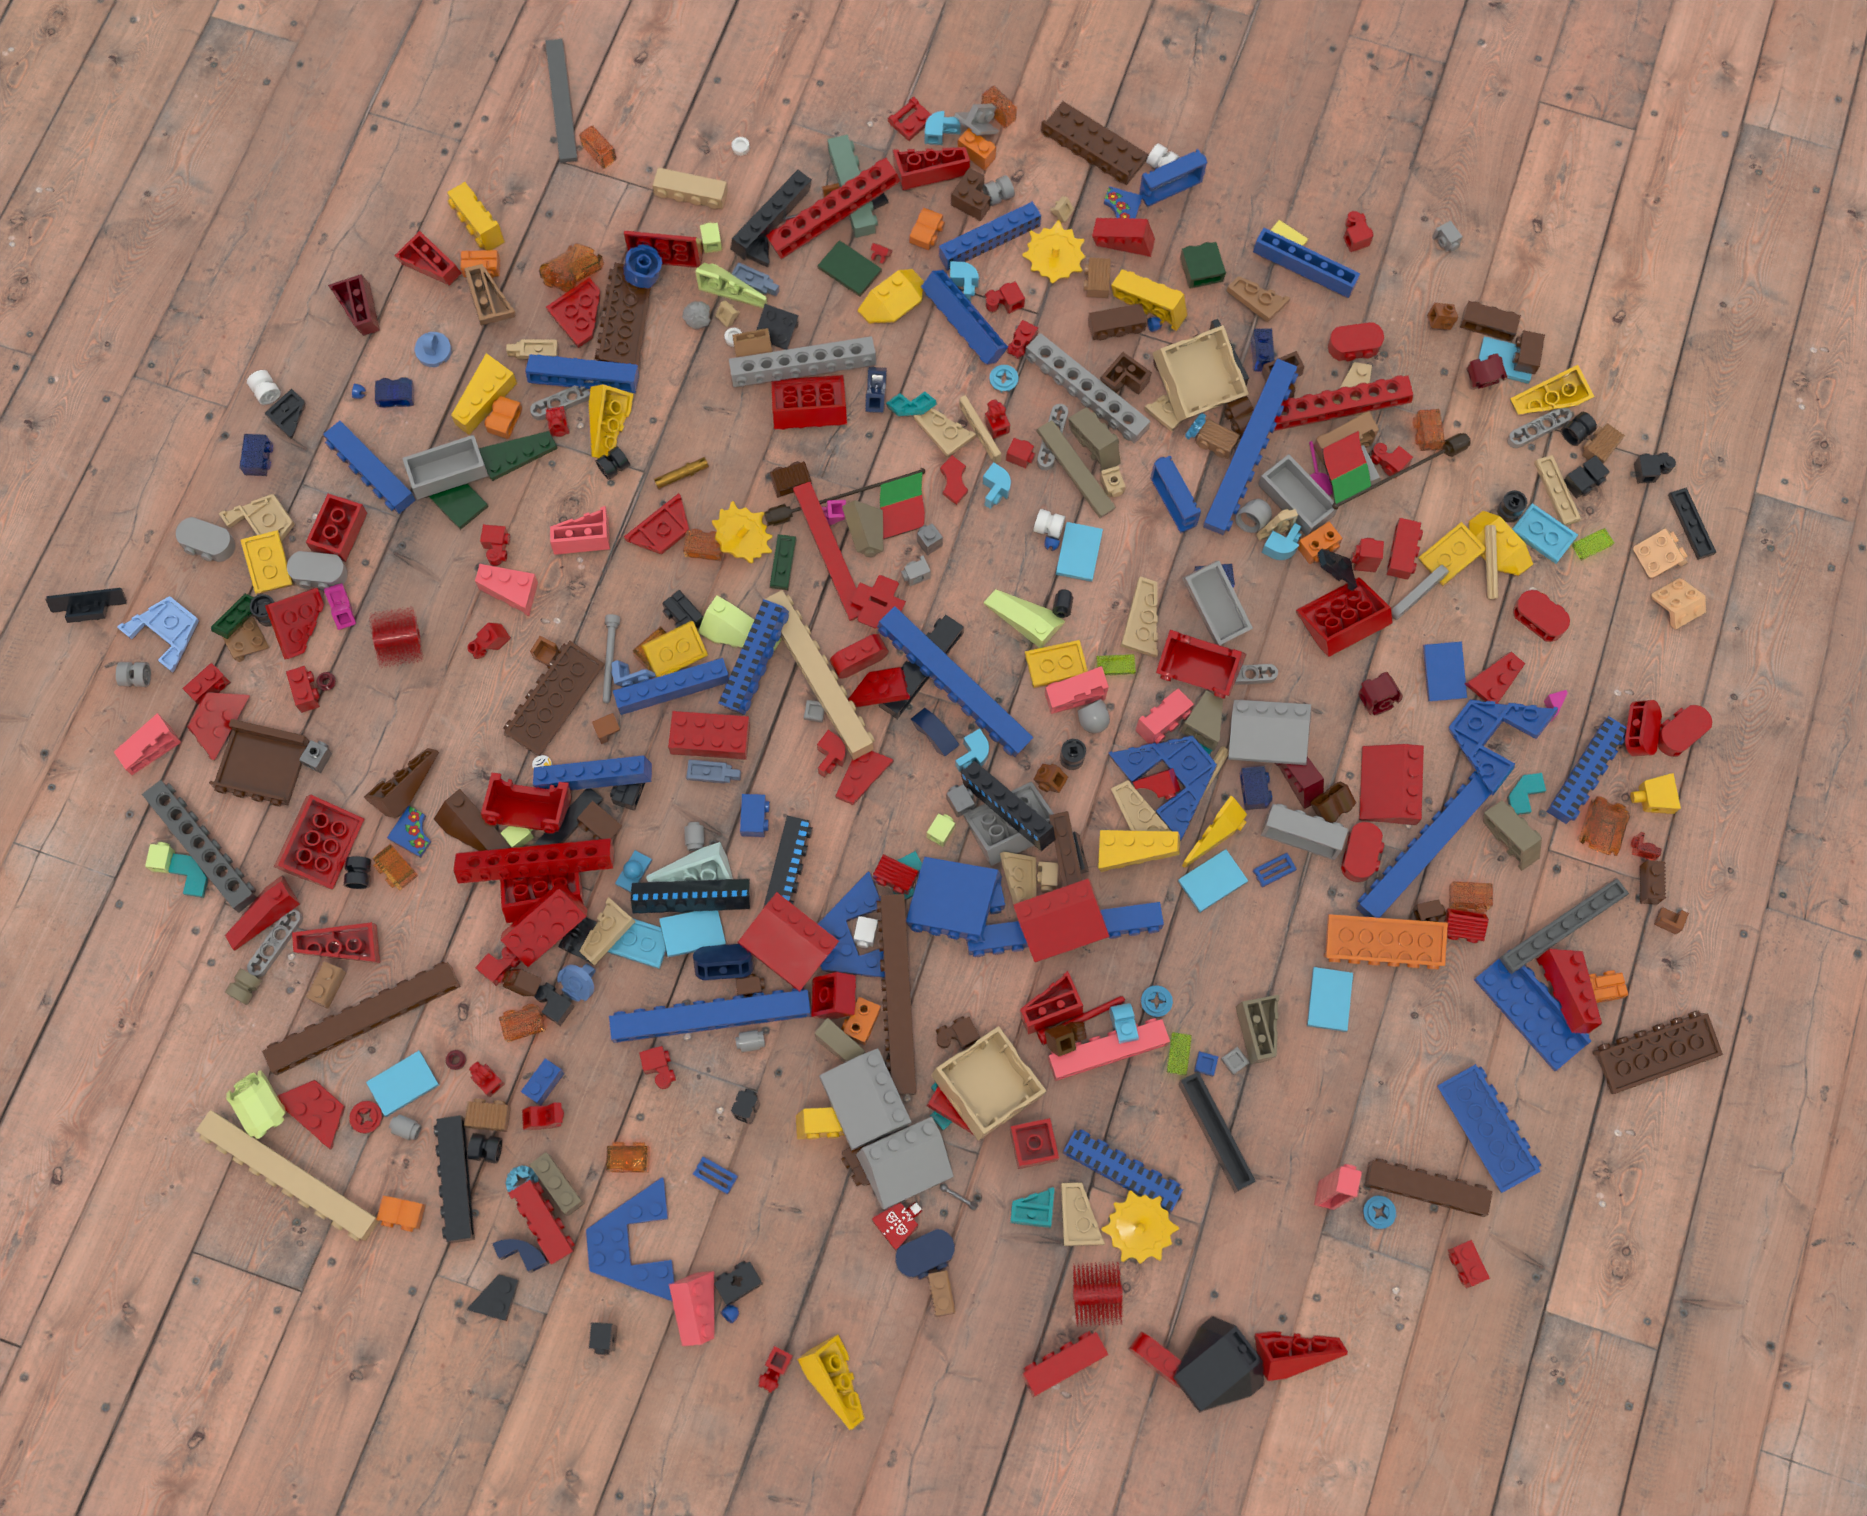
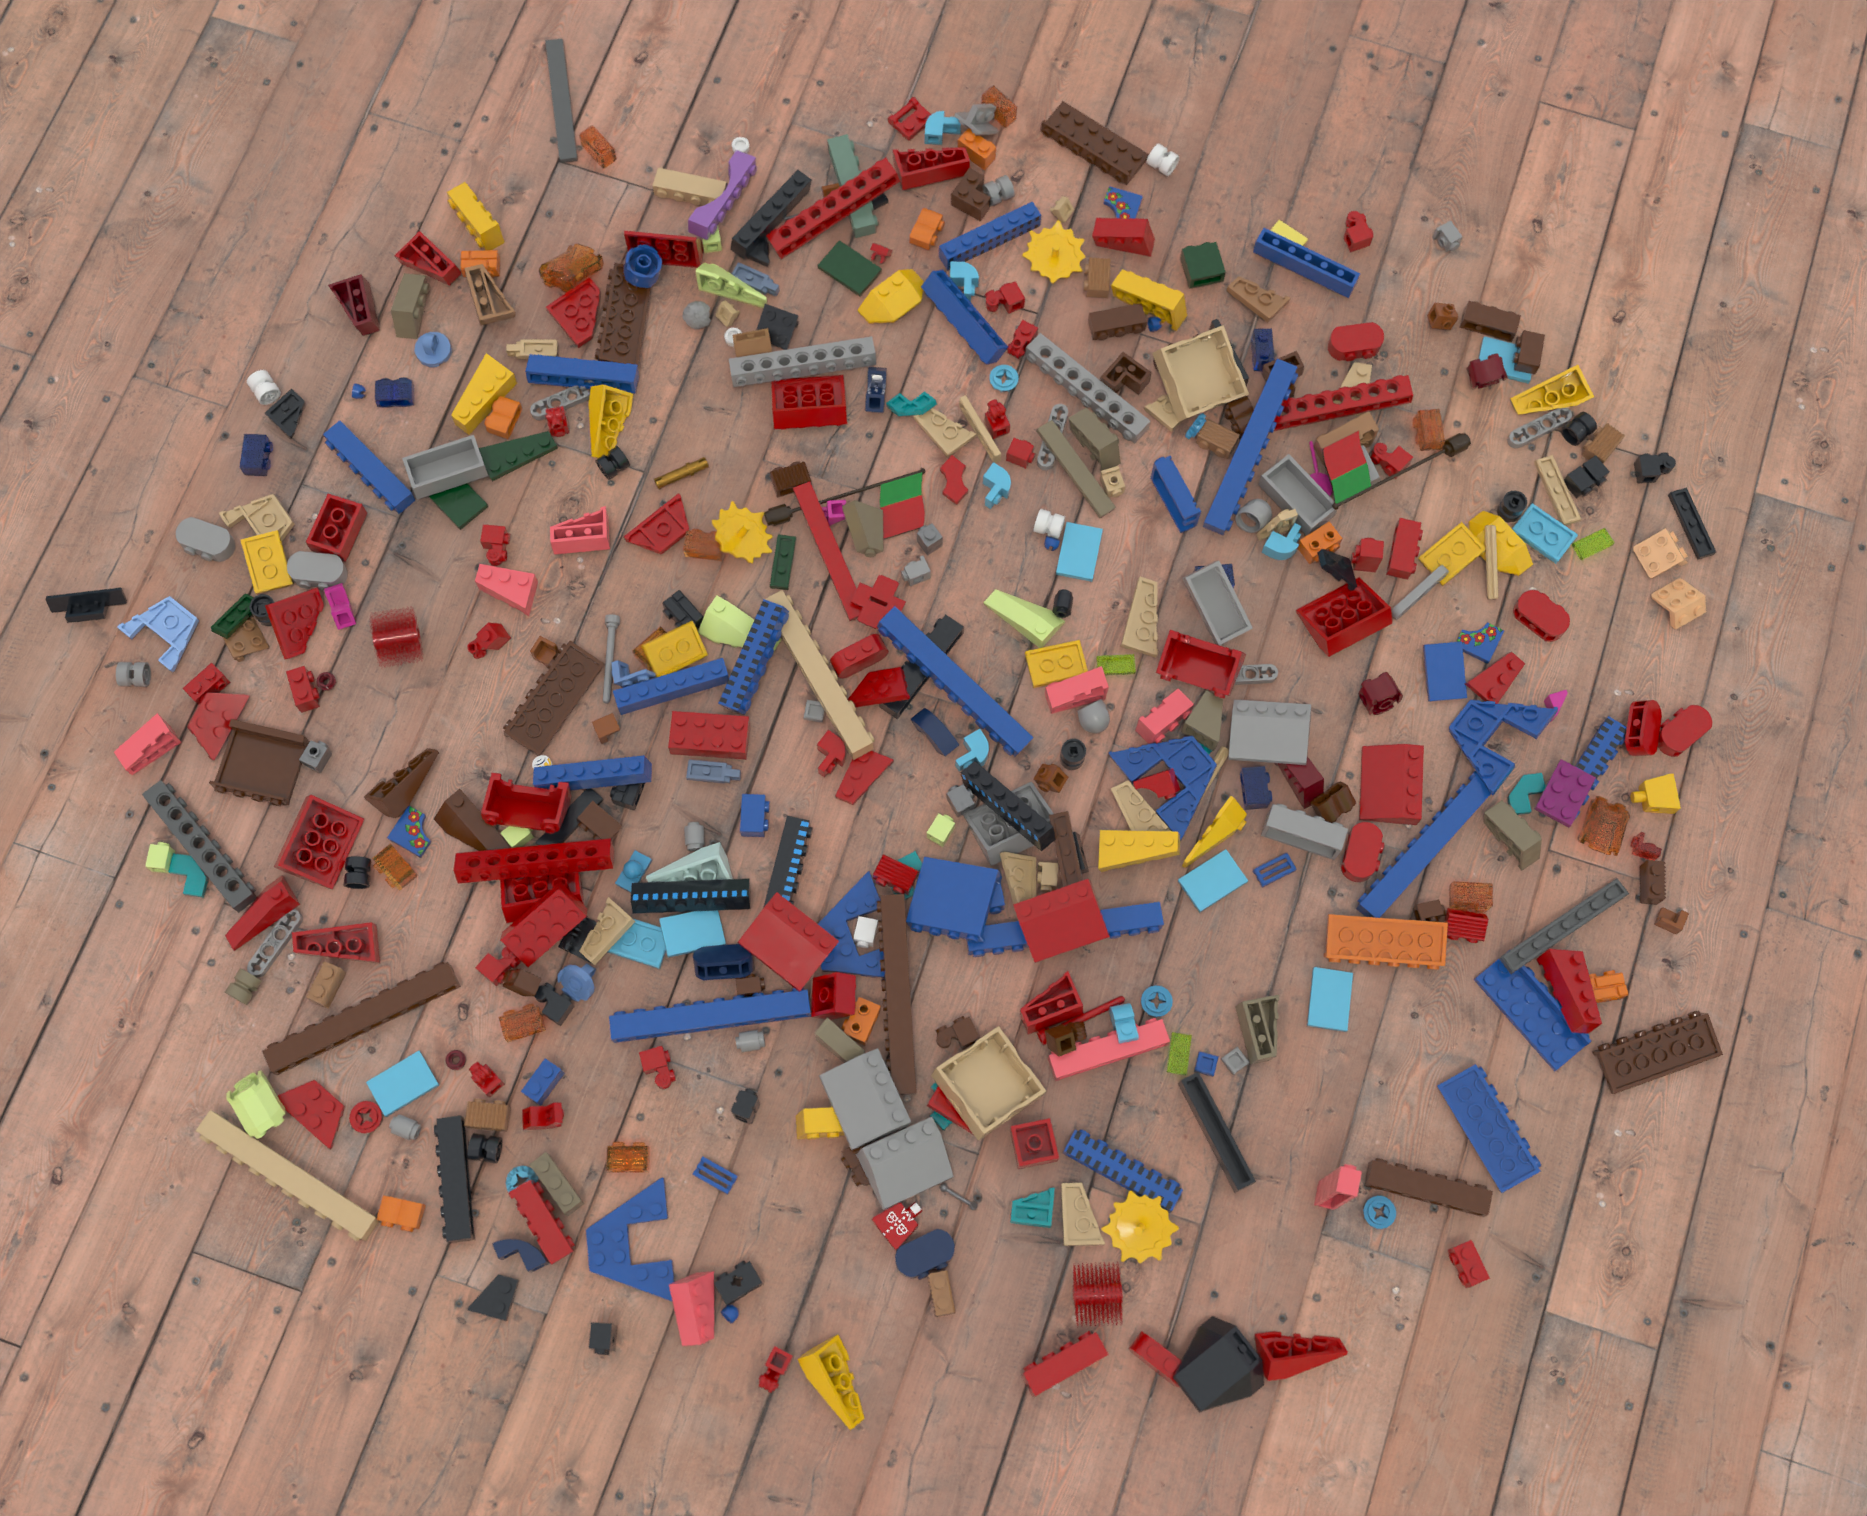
blue door [1139,149,1207,207] -> none
none -> dark tan wedge [391,273,430,339]
none -> medium lavender arch [688,150,757,240]
none -> blue tile [1456,622,1504,664]
none -> magenta plate [1534,759,1596,828]

